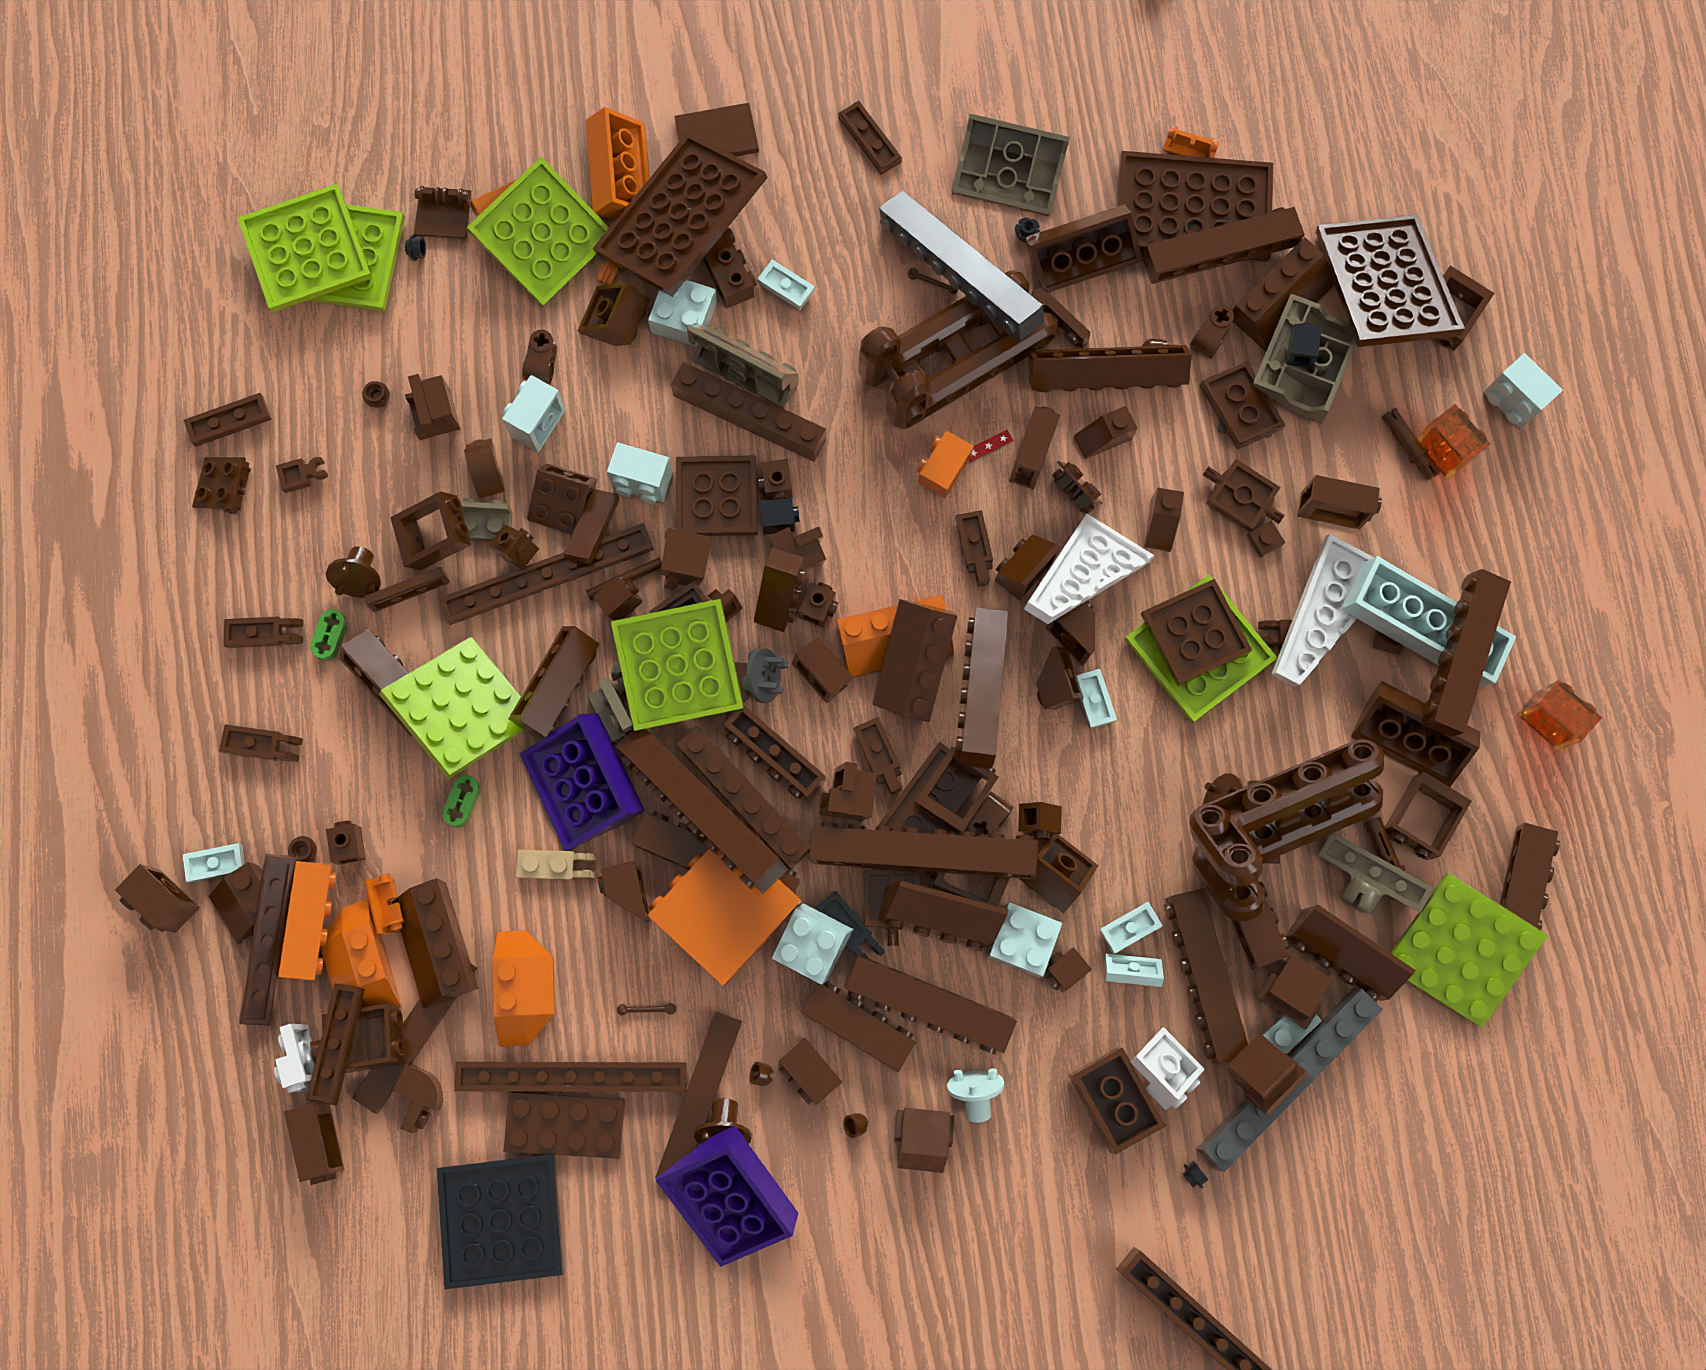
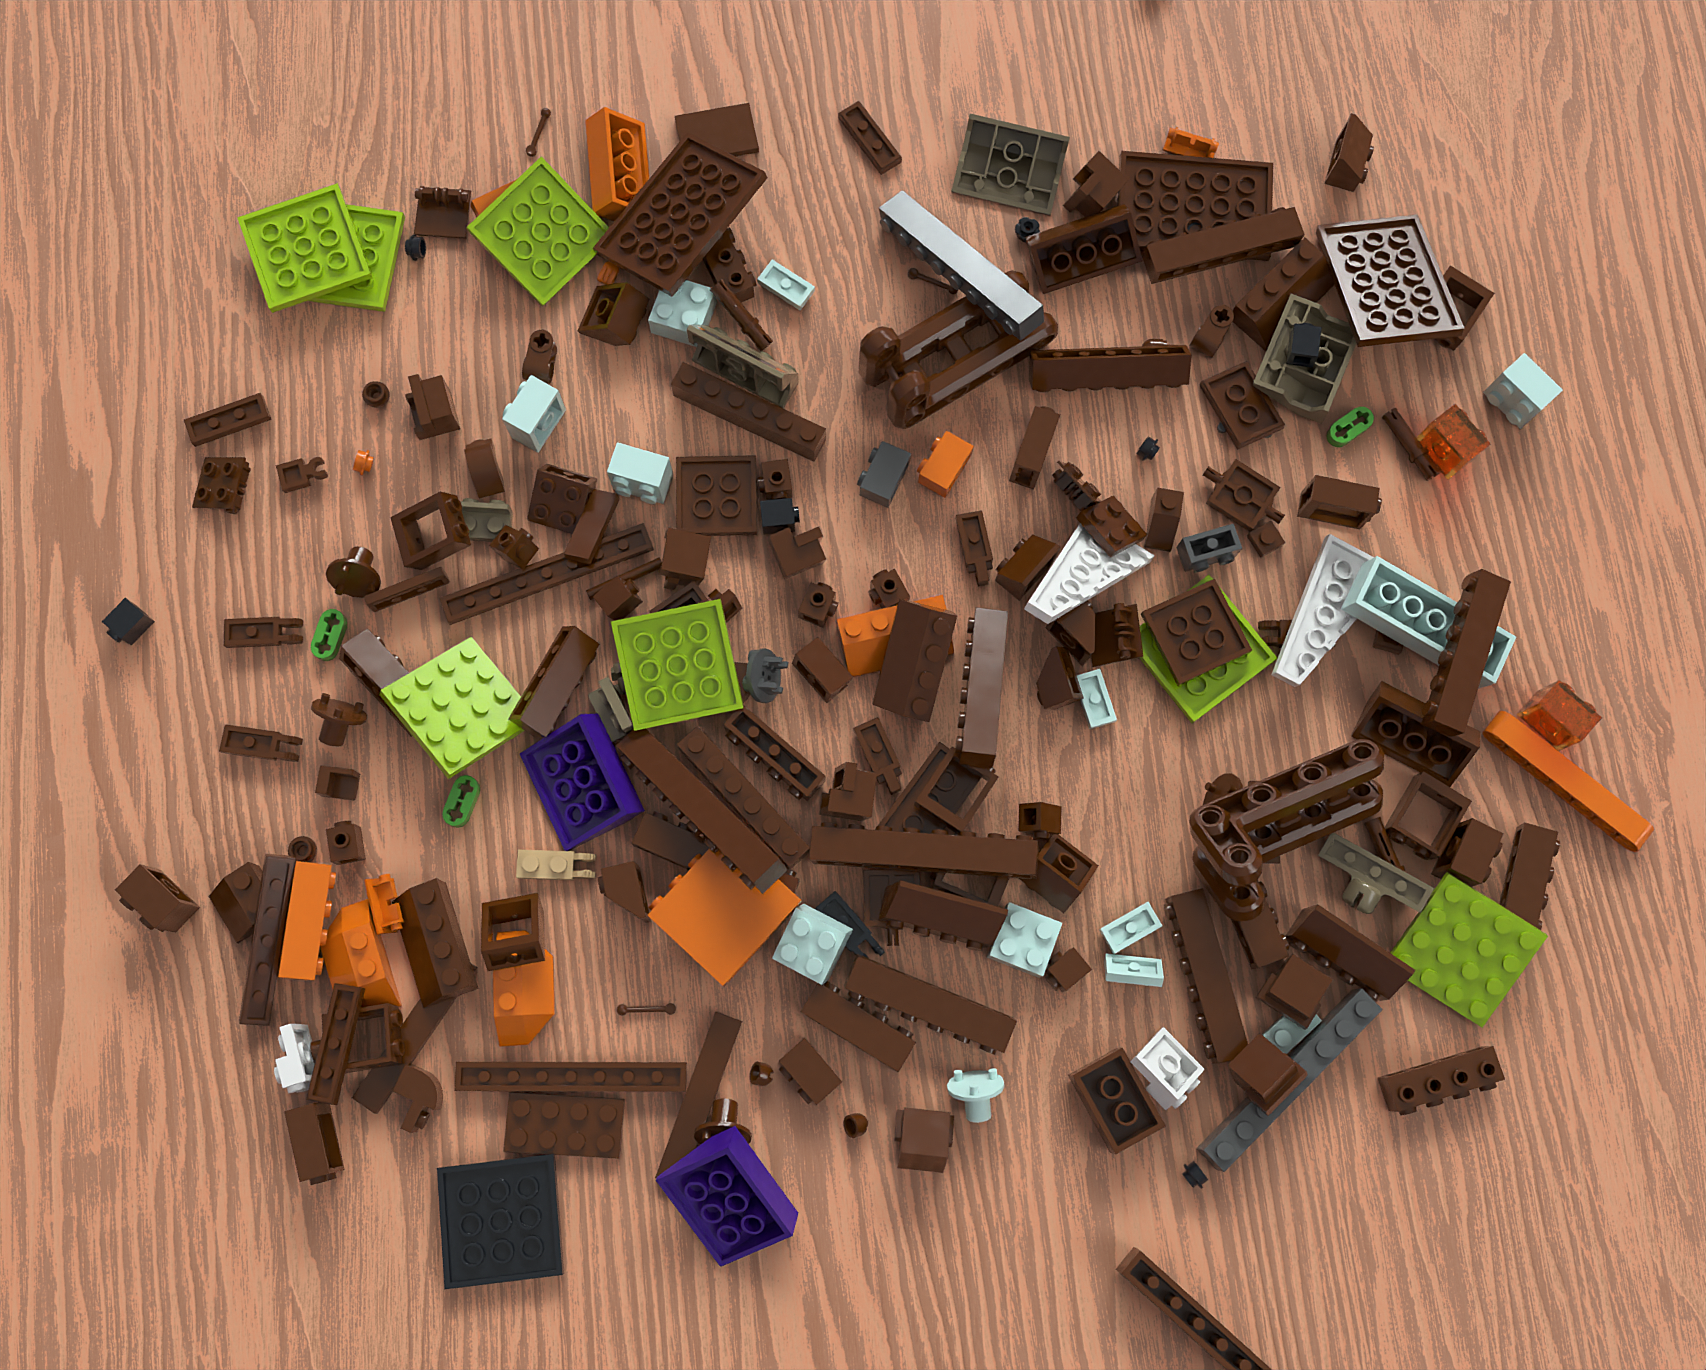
light aqua plate [183,843,245,883] -> none
reddish brown brick [754,548,806,632] -> none
reddish brown piece [967,791,1014,837] -> none
red sticker [969,430,1014,462] -> none
reddish brown hinge [1031,288,1090,348] -> none
reddish brown slope [1074,406,1138,459] -> none
none -> black brick [102,598,155,645]
none -> reddish brown piece [311,693,367,747]
none -> reddish brown panel [315,765,360,801]
none -> orange plate [353,450,374,476]
none -> reddish brown window [481,893,545,971]
none -> reddish brown hinge [526,108,551,157]
none -> reddish brown pin [710,279,773,351]
none -> dark grey brick [857,441,911,508]
none -> reddish brown brick [868,569,910,609]
none -> reddish brown plate [1063,151,1129,217]
none -> reddish brown plate [1076,495,1147,558]
none -> reddish brown hinge [1091,603,1143,667]
none -> black plate [1136,436,1160,461]
none -> dark grey brick [1176,523,1242,573]
none -> reddish brown slope [1324,113,1374,192]
none -> bright green beam [1326,407,1374,447]
none -> reddish brown brick [1377,1046,1505,1115]
none -> reddish brown brick [1431,818,1504,887]
none -> orange beam [1482,710,1654,852]

